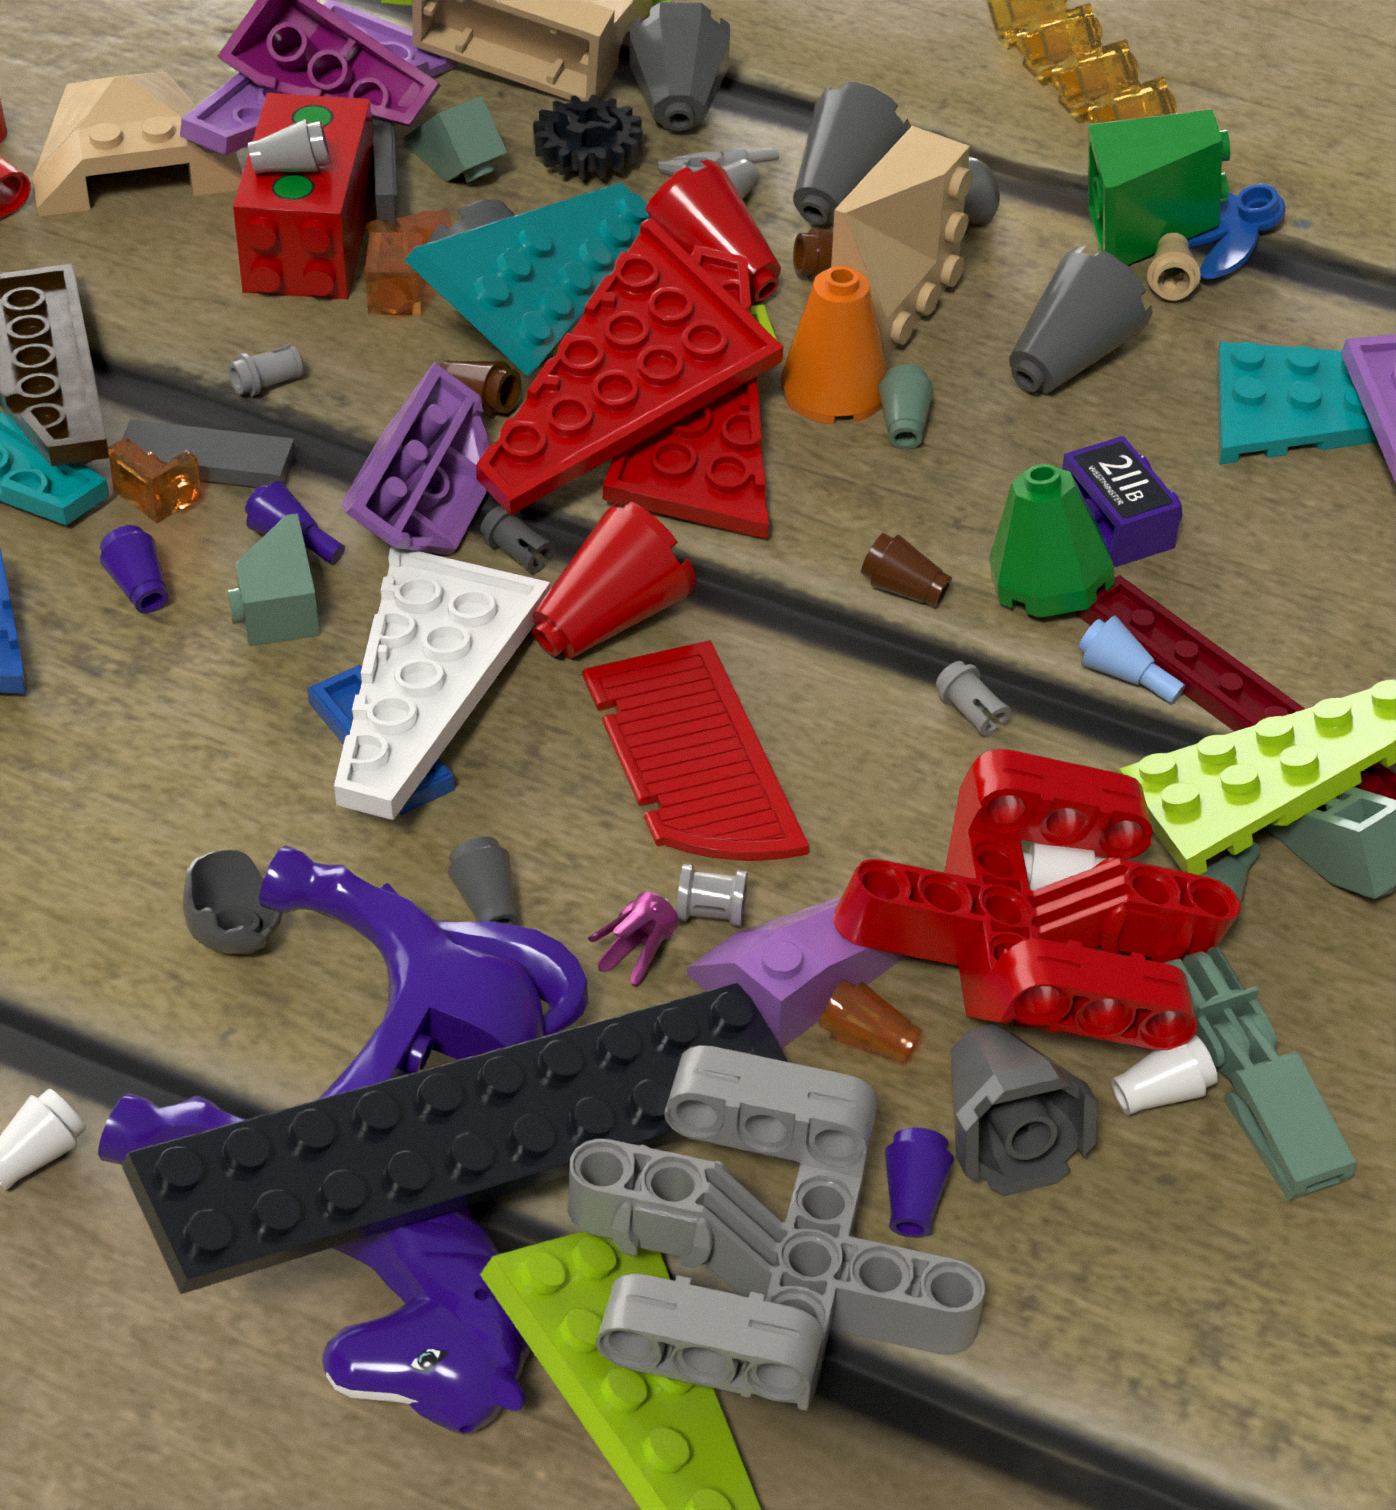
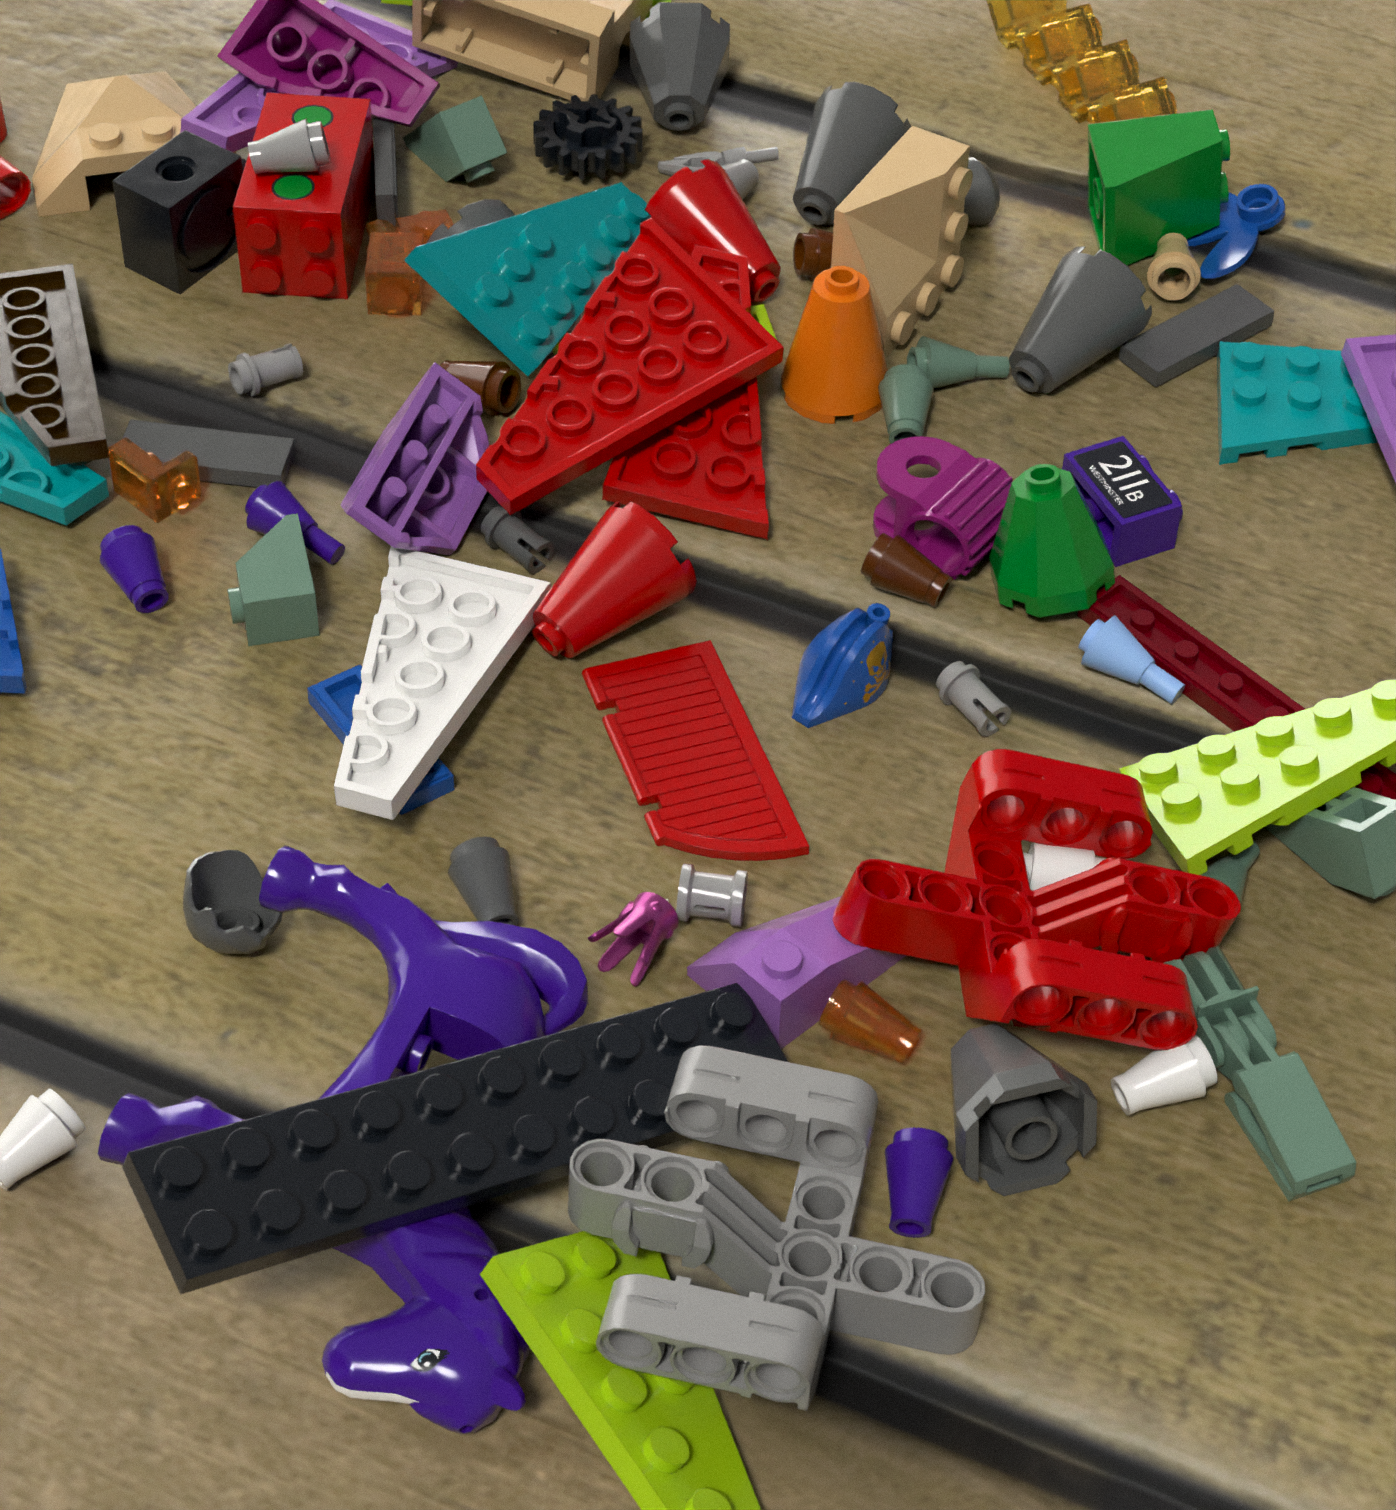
none -> black piece [112,130,246,294]
none -> blue hat [792,603,893,728]
none -> magenta piece [873,436,1013,579]
none -> sand green cone [906,336,1010,388]
none -> dark grey tile [1119,284,1274,387]

